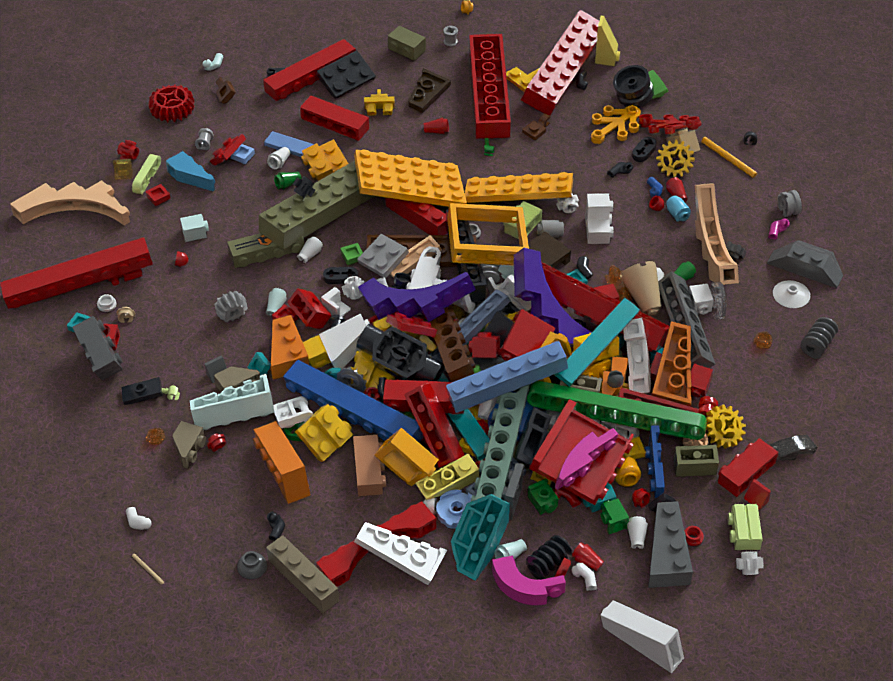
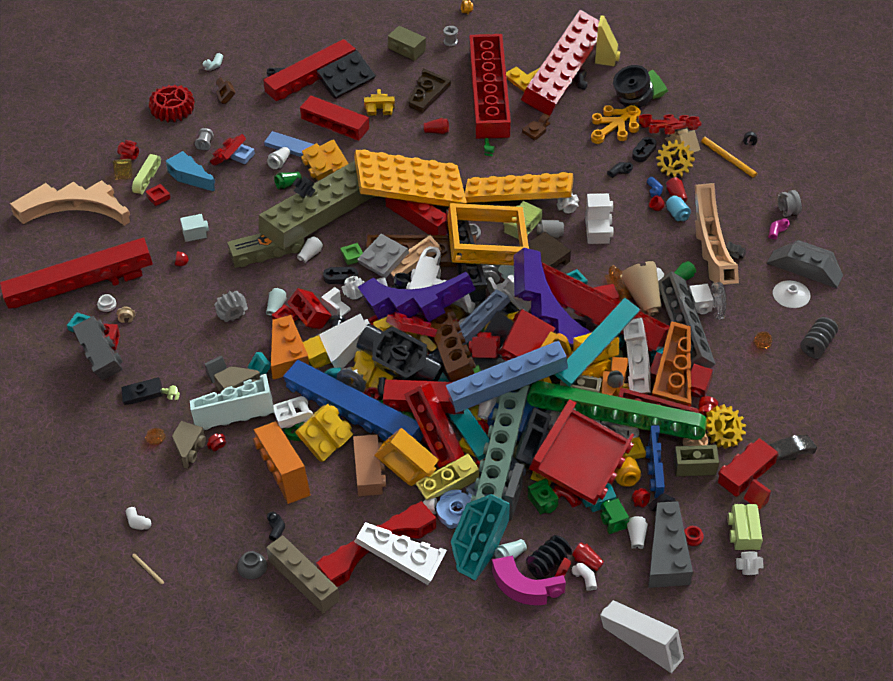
dark pink slope [555,428,618,490] -> none
black arm [576,256,593,279] -> none

